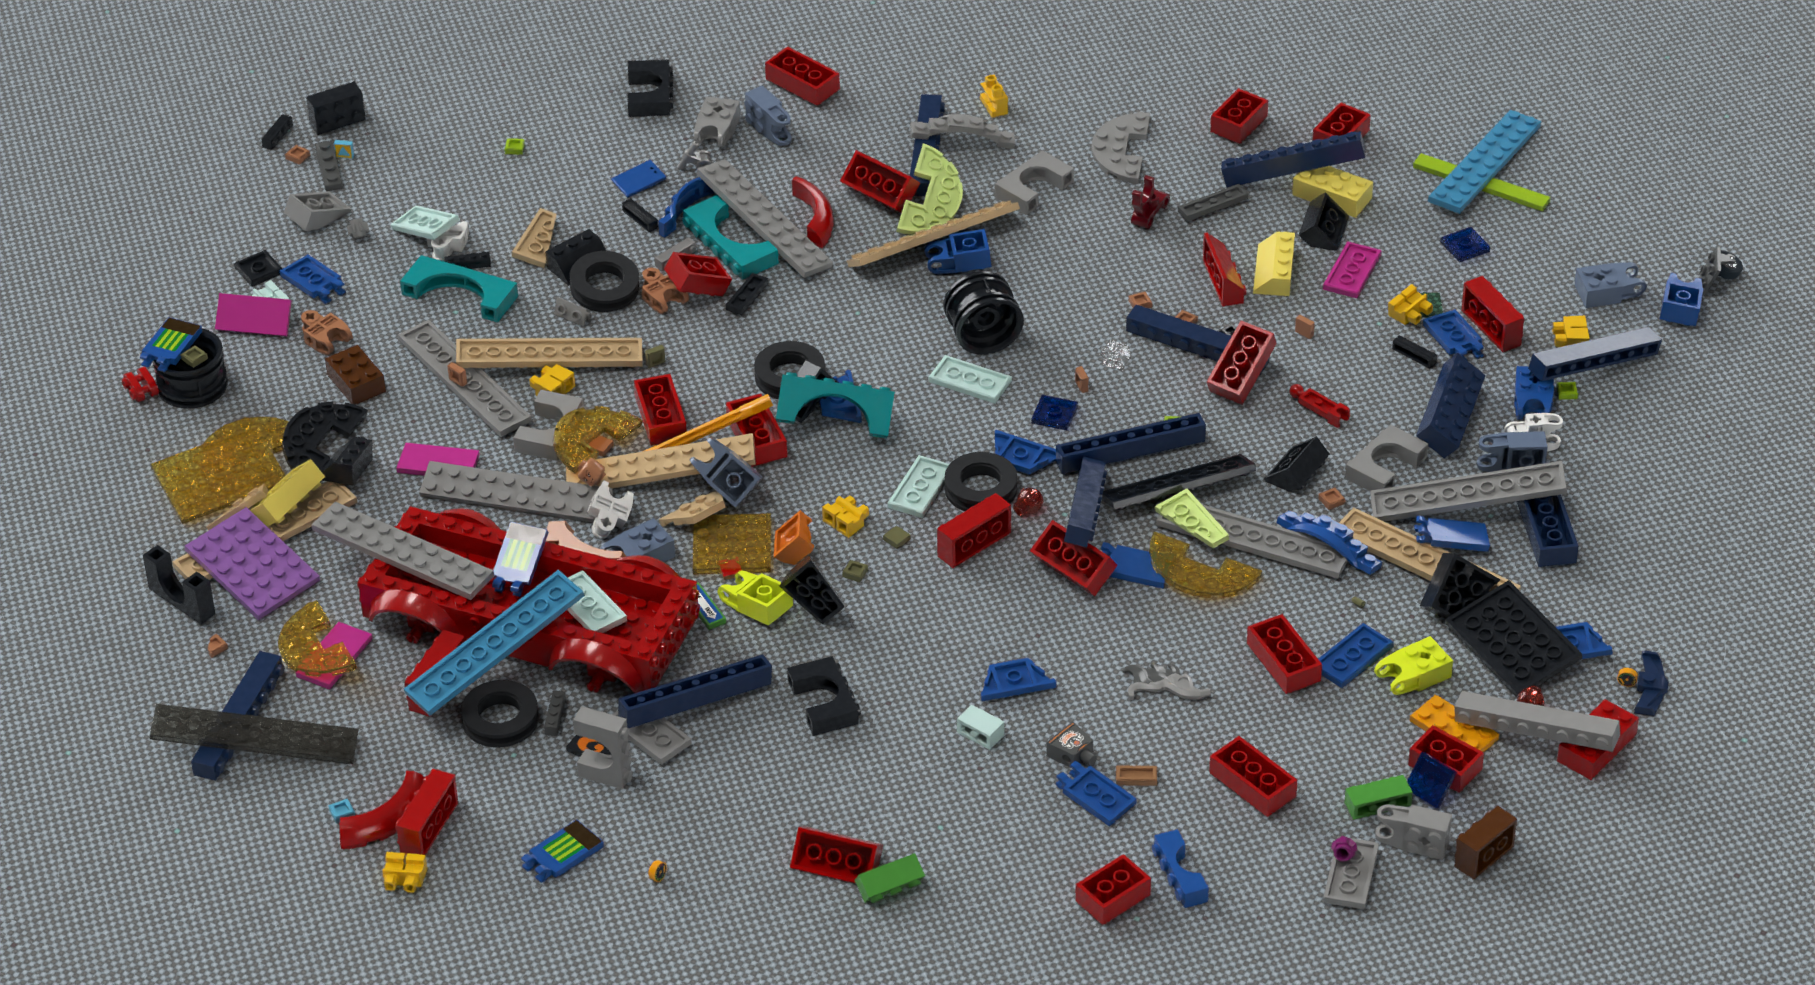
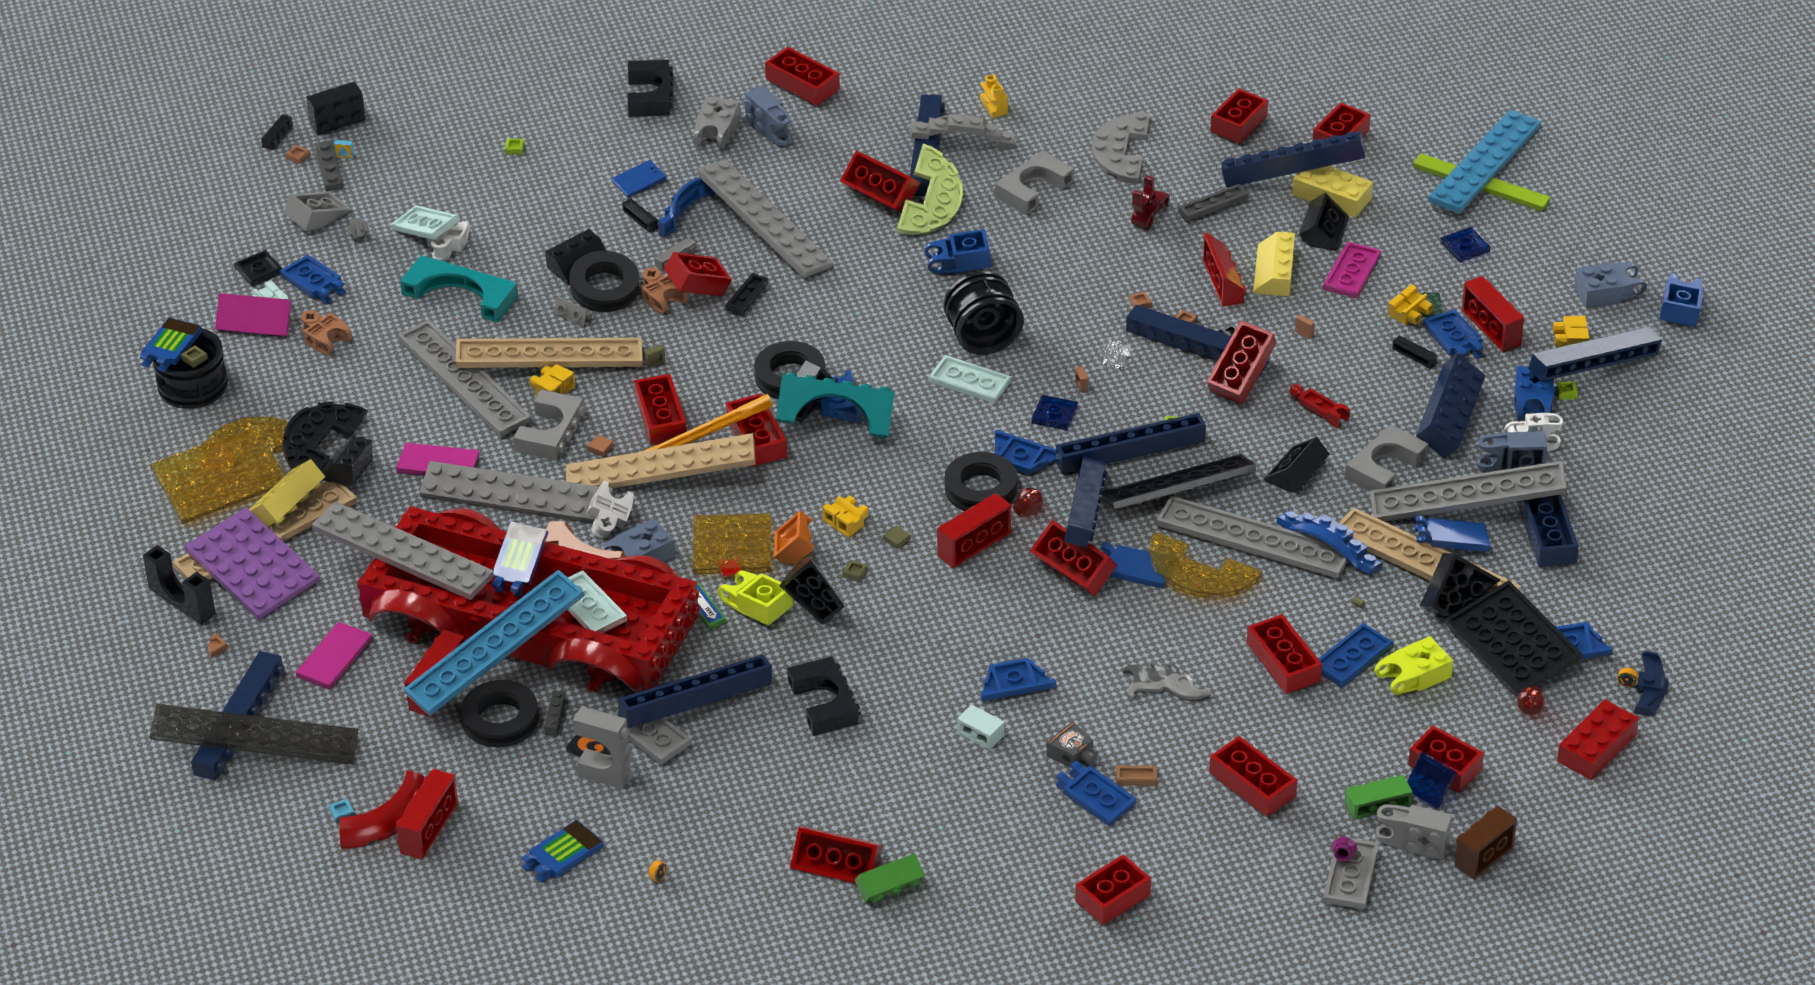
red brick [121,367,159,402] -> none
tan wing [206,484,268,530] -> none
clear yellow plate [278,600,357,677] -> none
reddish brown brick [325,345,386,405] -> none
yellow hips [382,852,427,893] -> none
black piece [444,251,491,269] -> none
nougat tile [447,362,467,387] -> none
tan wing [511,208,557,269] -> none
clear yellow plate [553,406,643,473] -> none
nougat head [577,458,606,486] -> none
tan wing [659,490,726,527] -> none
light grey piece [677,141,712,170] -> none
teal arch [682,195,779,280] -> none
sand blue brick [690,437,763,507] -> none
red brick [792,176,834,249] -> none
tan plate [846,200,1020,267] -> none
light aqua tile [887,455,949,518] -> none
blue arch [1152,829,1209,908] -> none
yellowish green wing [1155,489,1229,548] -> none
nougat tile [1318,488,1345,510] -> none
light orange plate [1410,694,1499,752] -> none
light grey brick [1454,691,1620,752] -> none
dark grey plate [1699,246,1743,296] -> none

